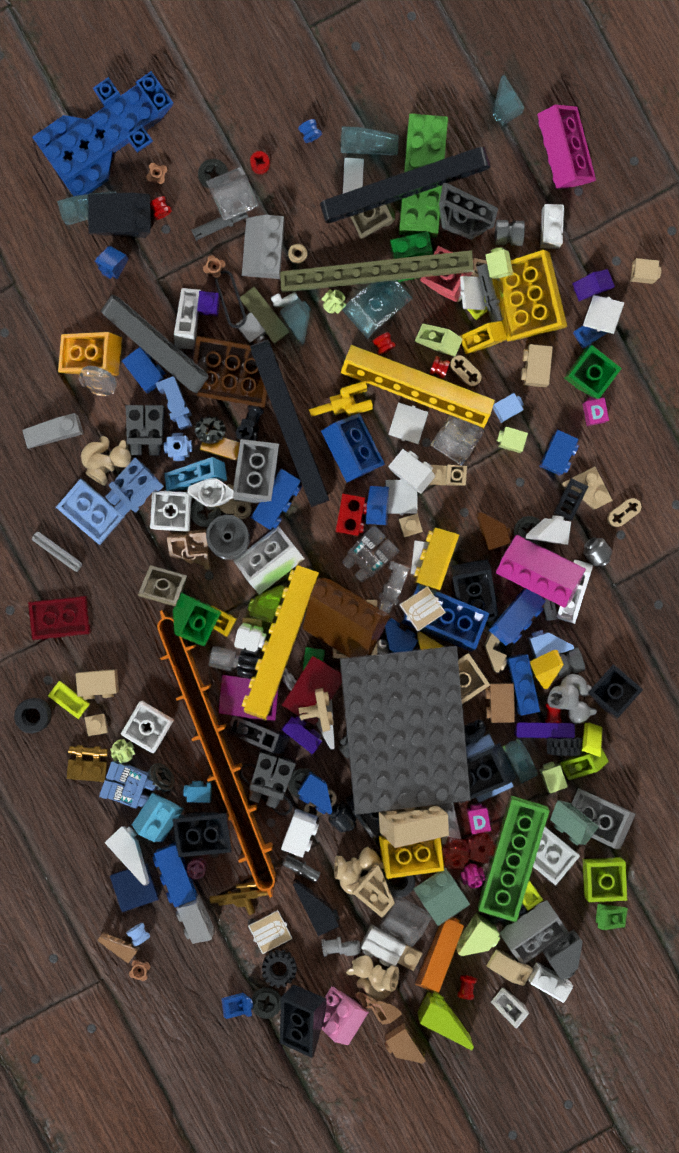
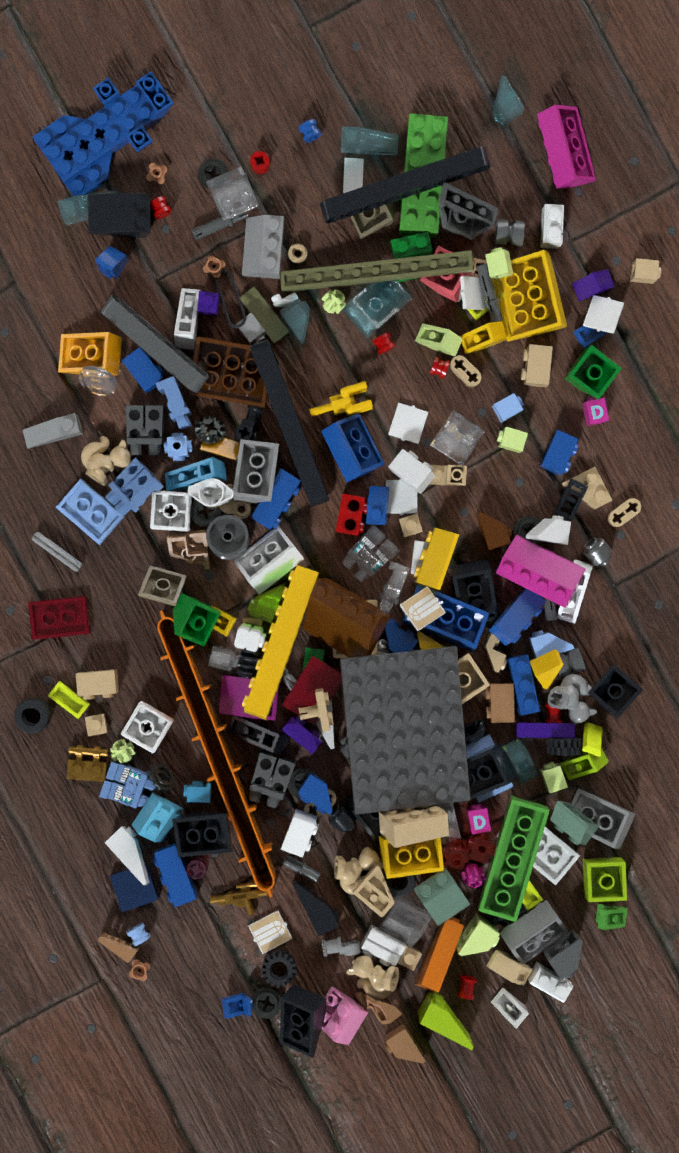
light grey slope [176,895,215,944] -> none
yellow brick [341,345,495,428] -> none

